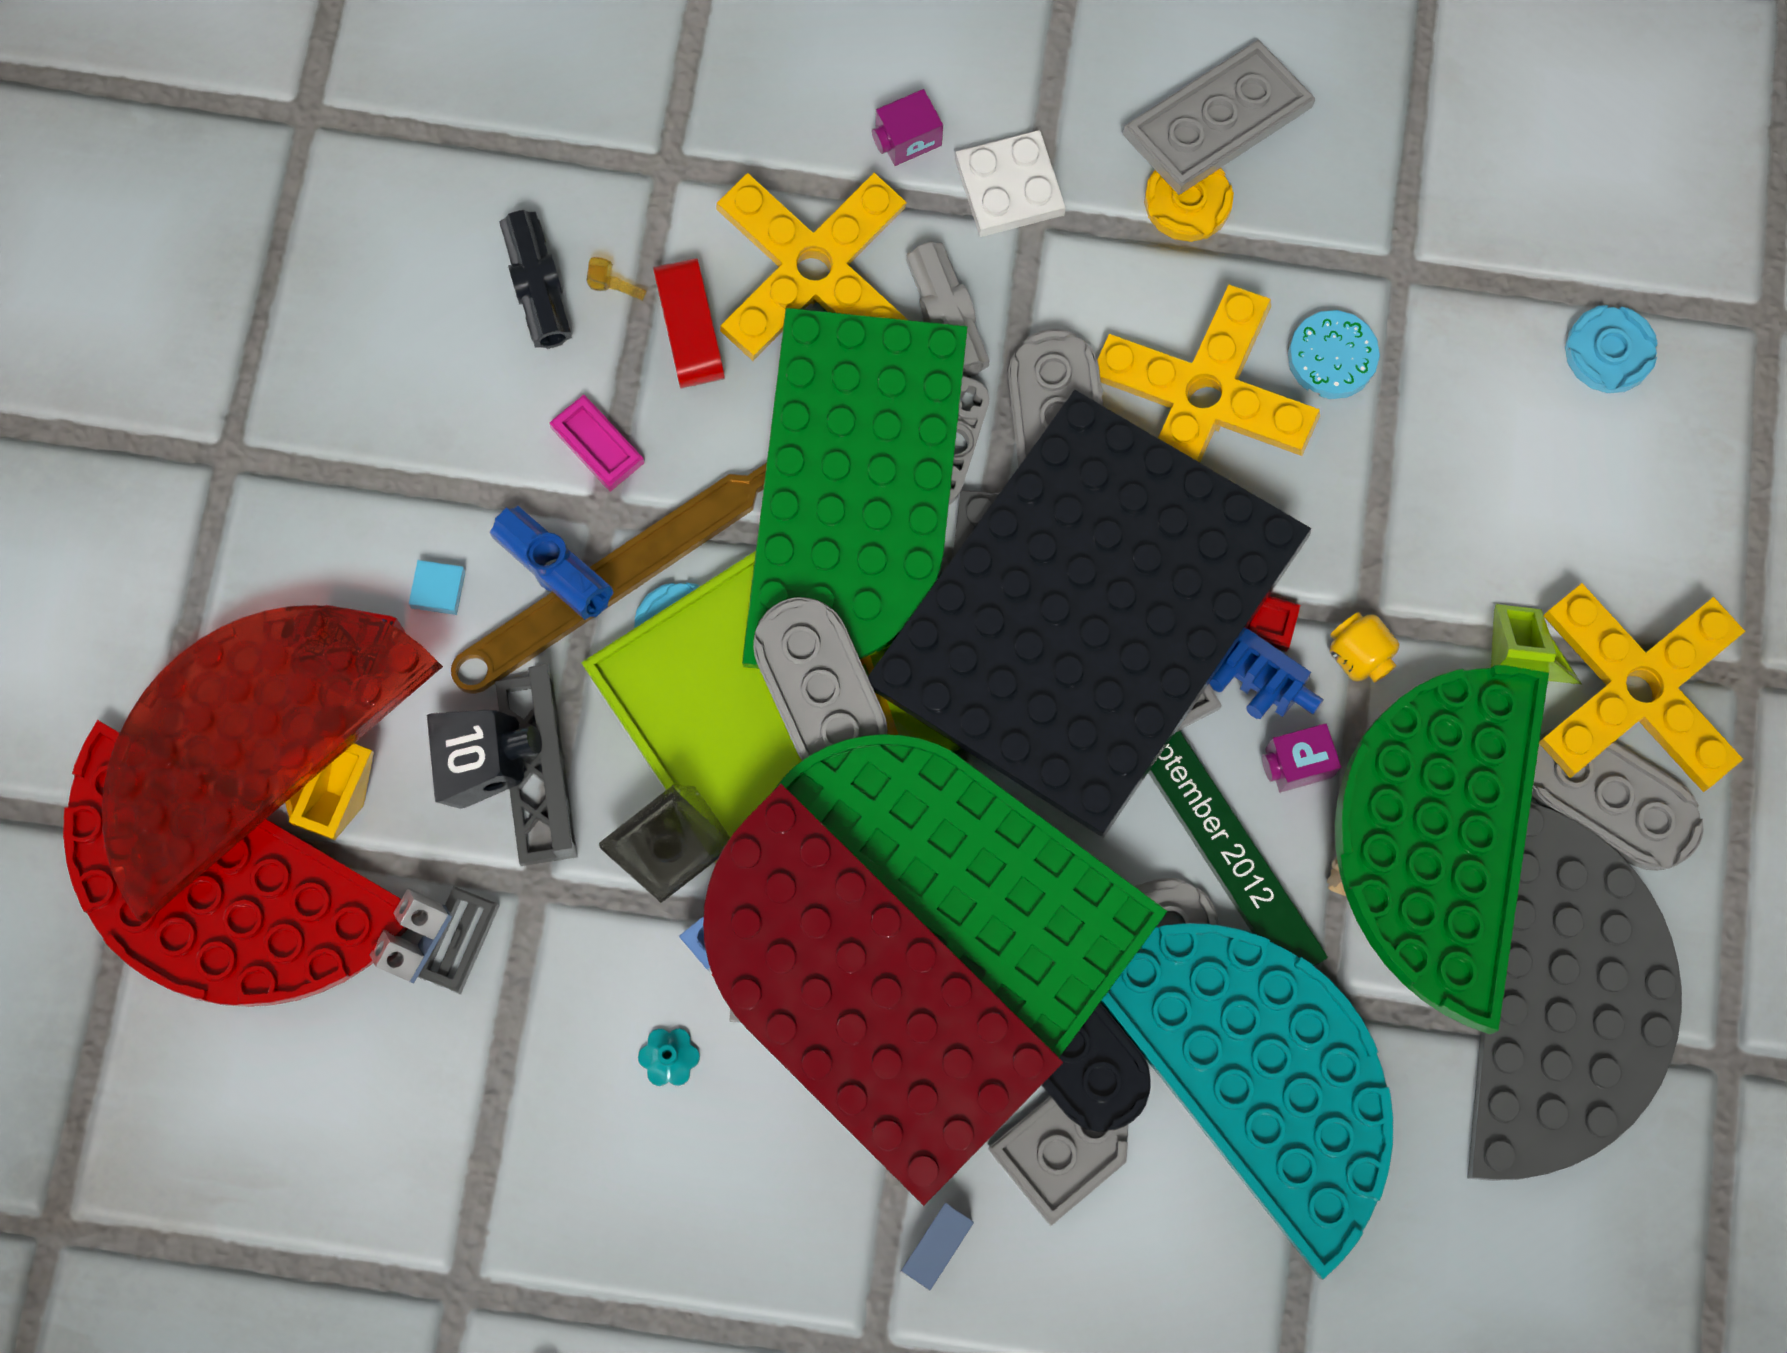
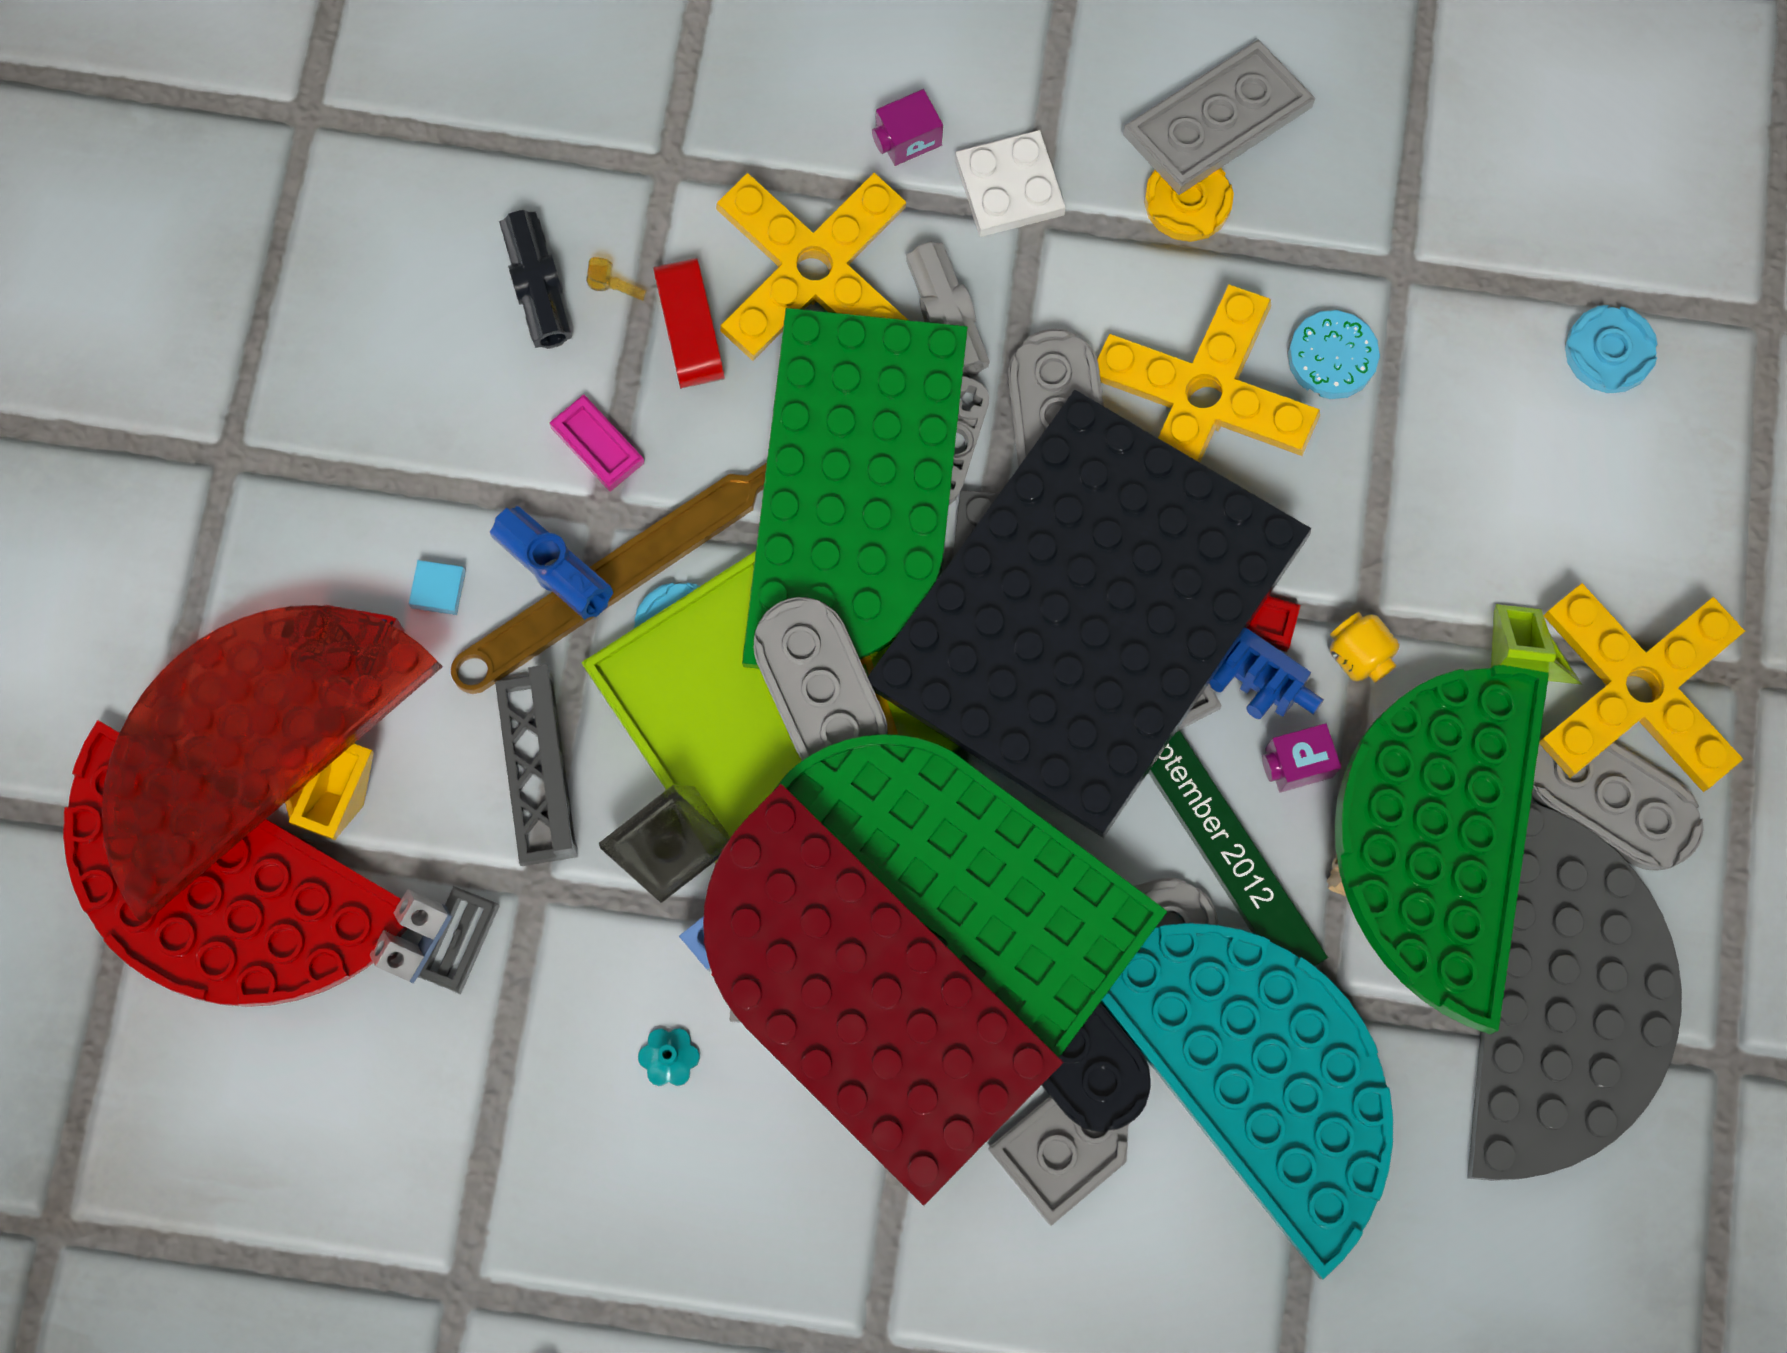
black torso [427,710,542,809] -> none
sand blue piece [900,1203,974,1291] -> none

